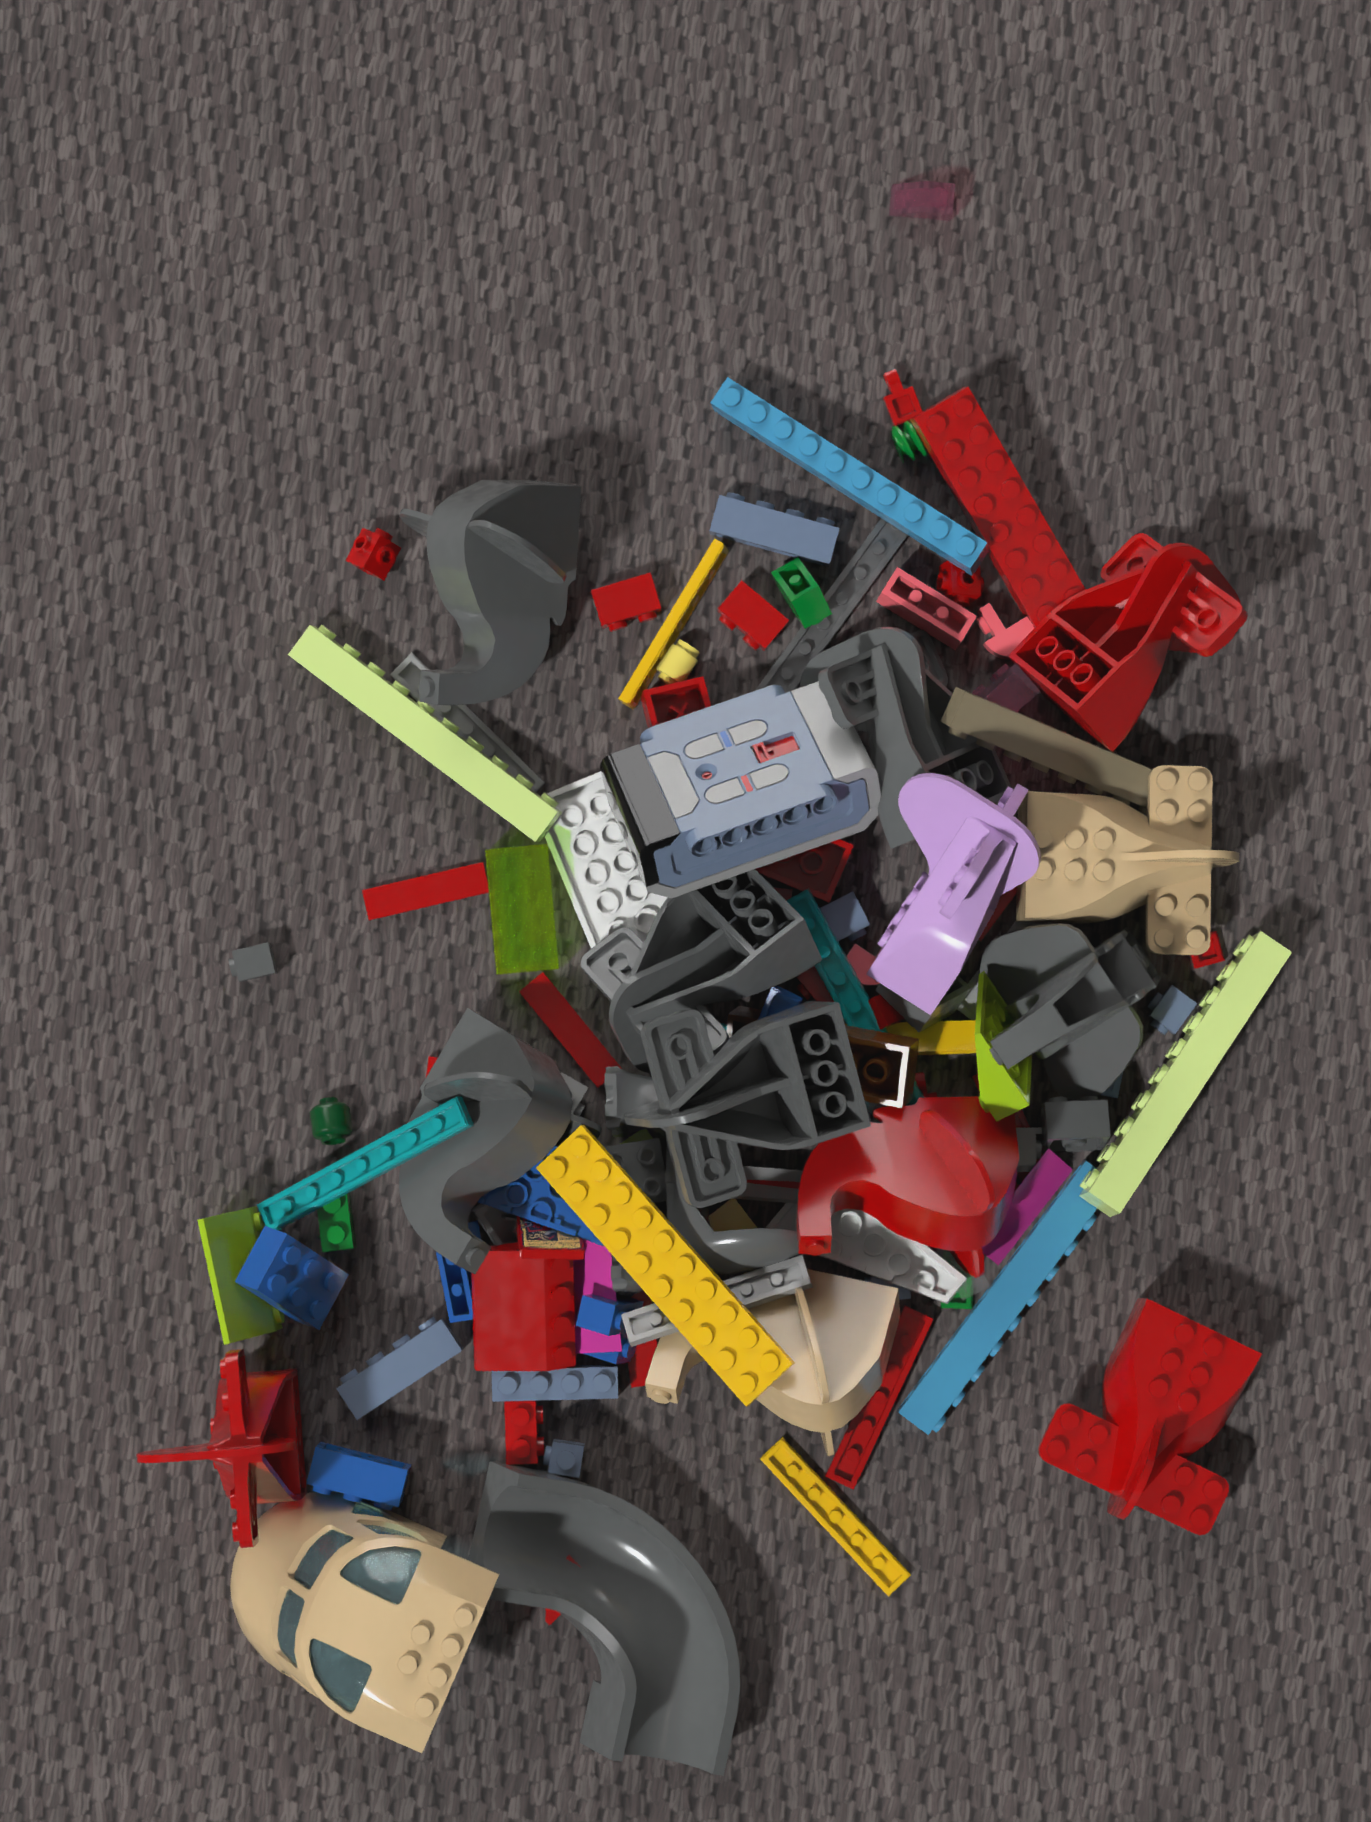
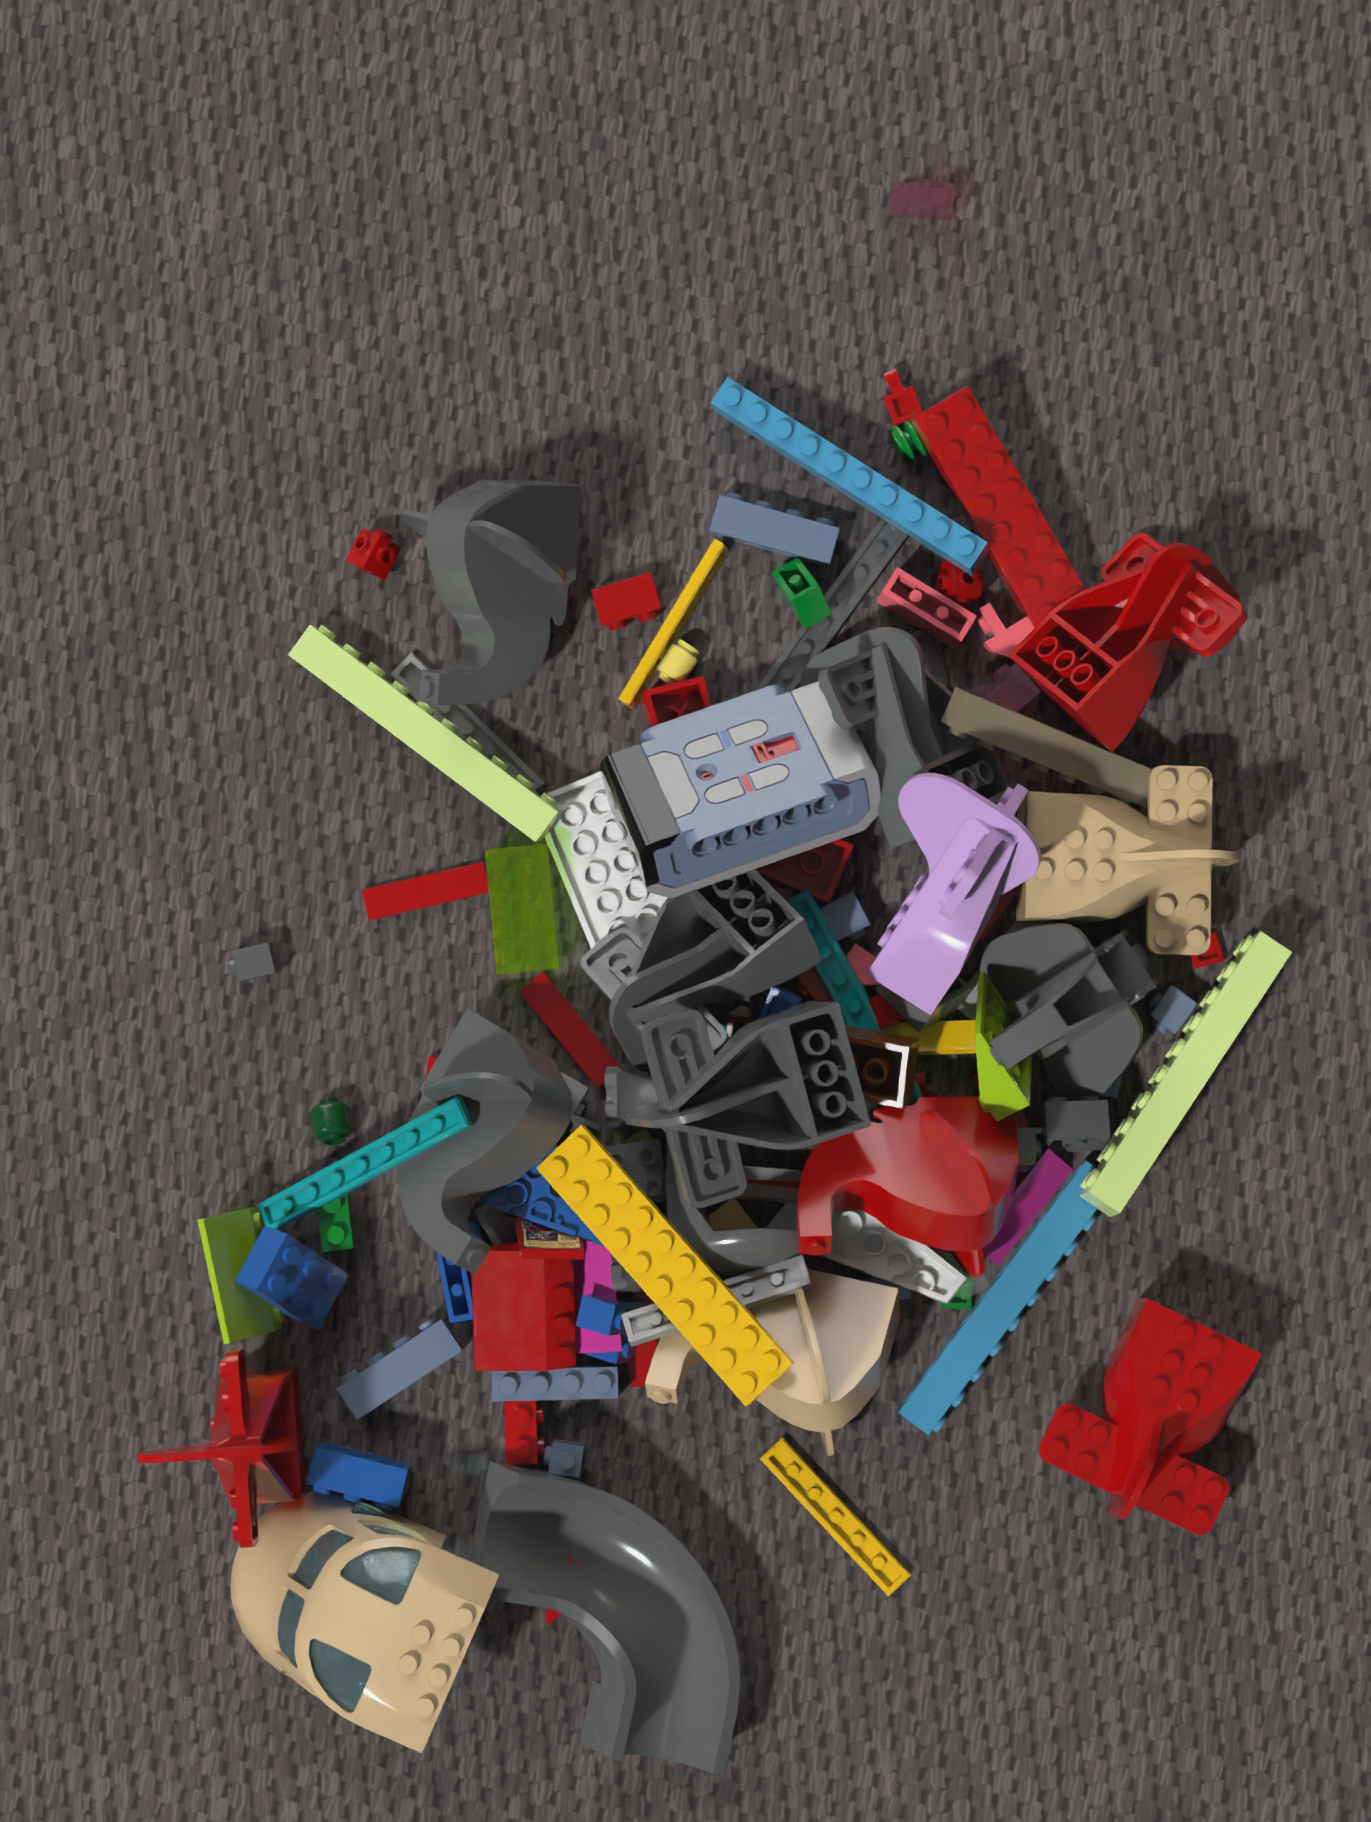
red brick [717,580,789,651] -> none
red plate [825,1305,933,1490] -> none

